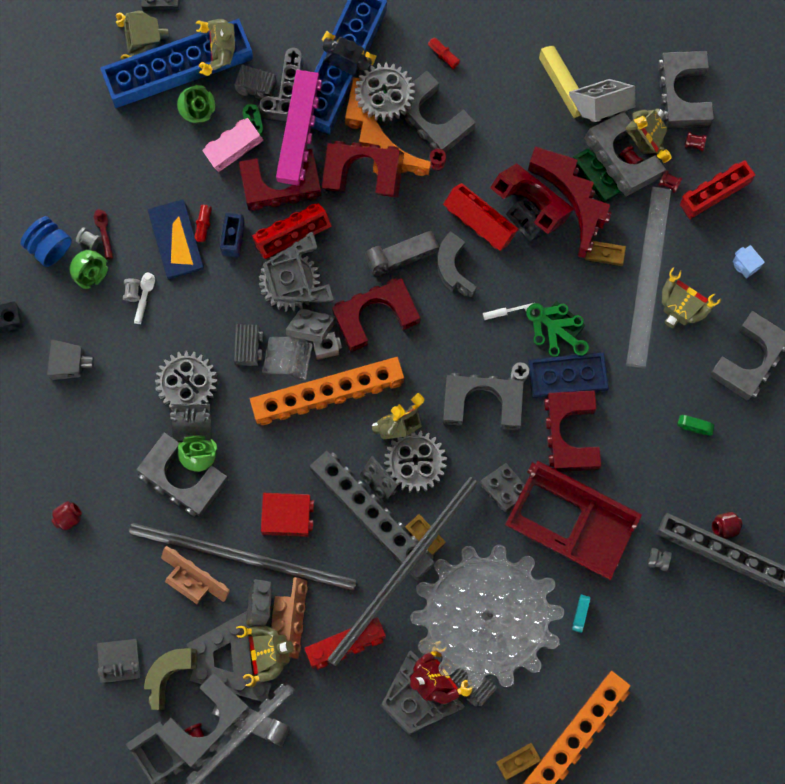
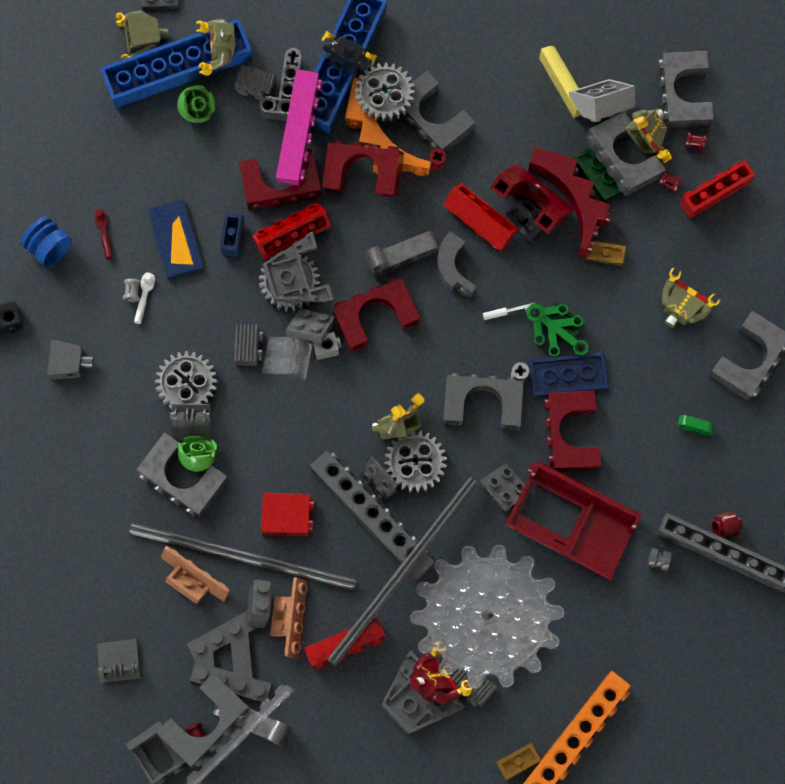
dark red head [51,501,82,531] -> none
bright green cylinder [69,250,108,289] -> none
light grey bush [76,227,101,251] -> none
olive arch [144,648,197,710] -> none
red axle [195,205,212,242] -> none
bright pink brick [202,118,264,172] -> none
olive torso [236,626,294,688] -> none
green beam [243,104,263,137] -> none
orange brick [250,357,404,425] -> none
pearl gold plate [405,514,446,555] -> none
red axle [428,37,460,69] -> none
teal beam [572,594,590,633] -> none
dark red bush [619,145,643,164] -> none
clear plate [626,187,671,369] -> none
light blue brick [732,245,765,279] -> none

